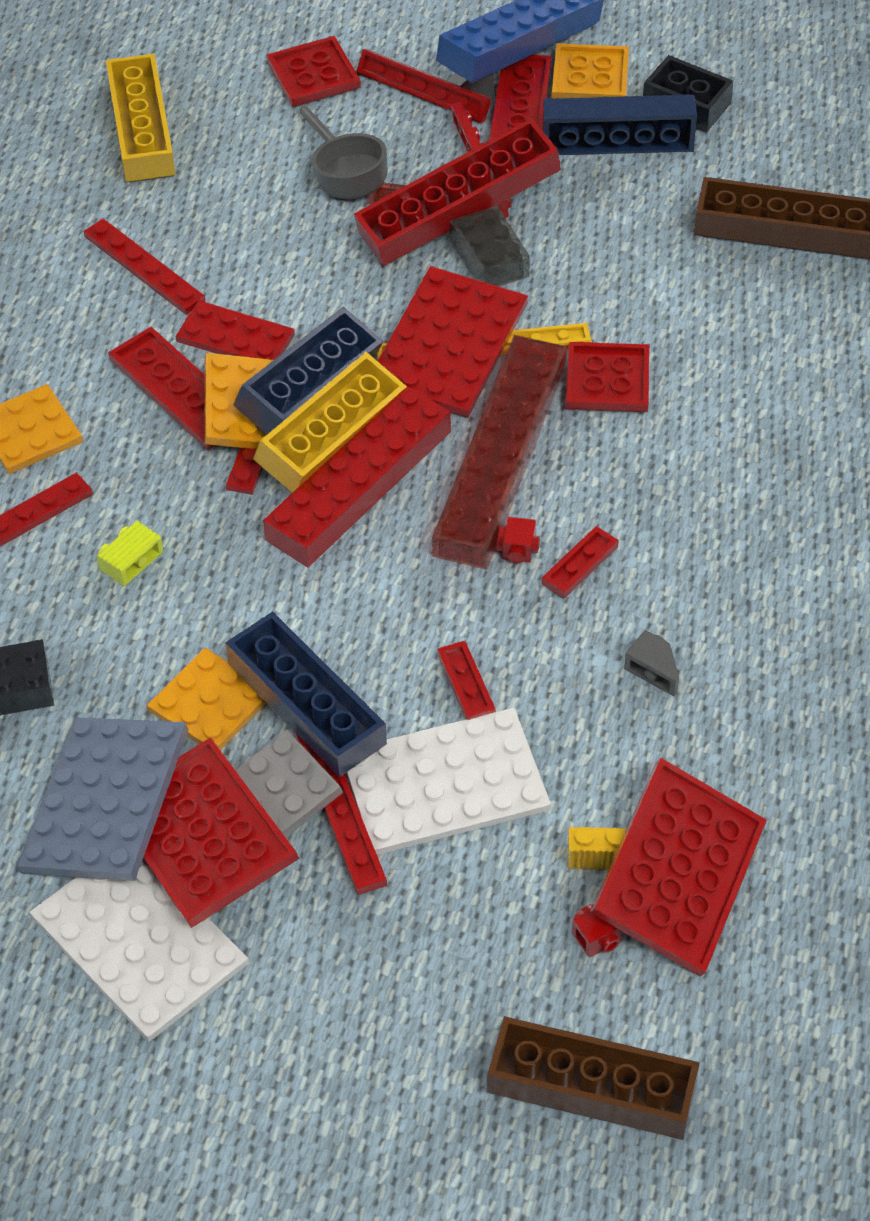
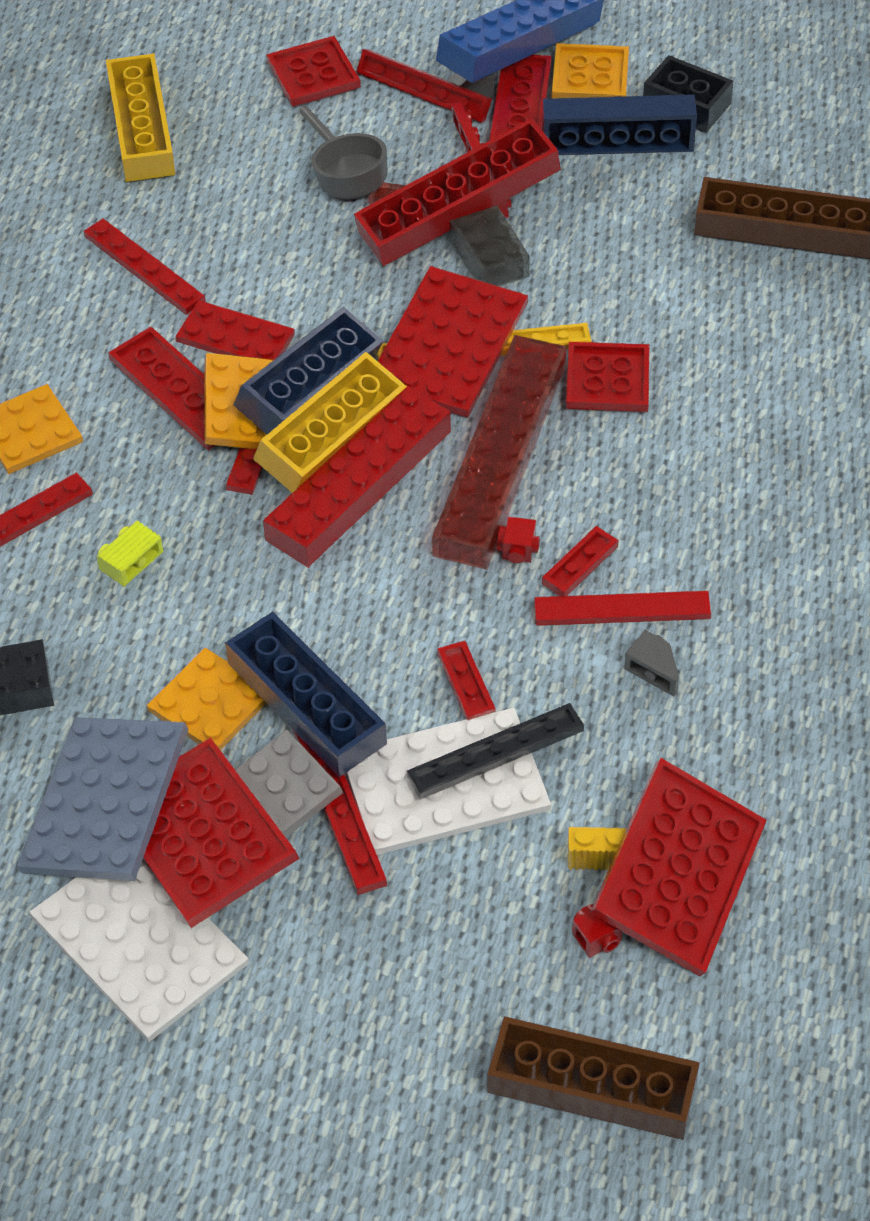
none -> black tile [407,703,584,800]
none -> red tile [534,591,711,626]

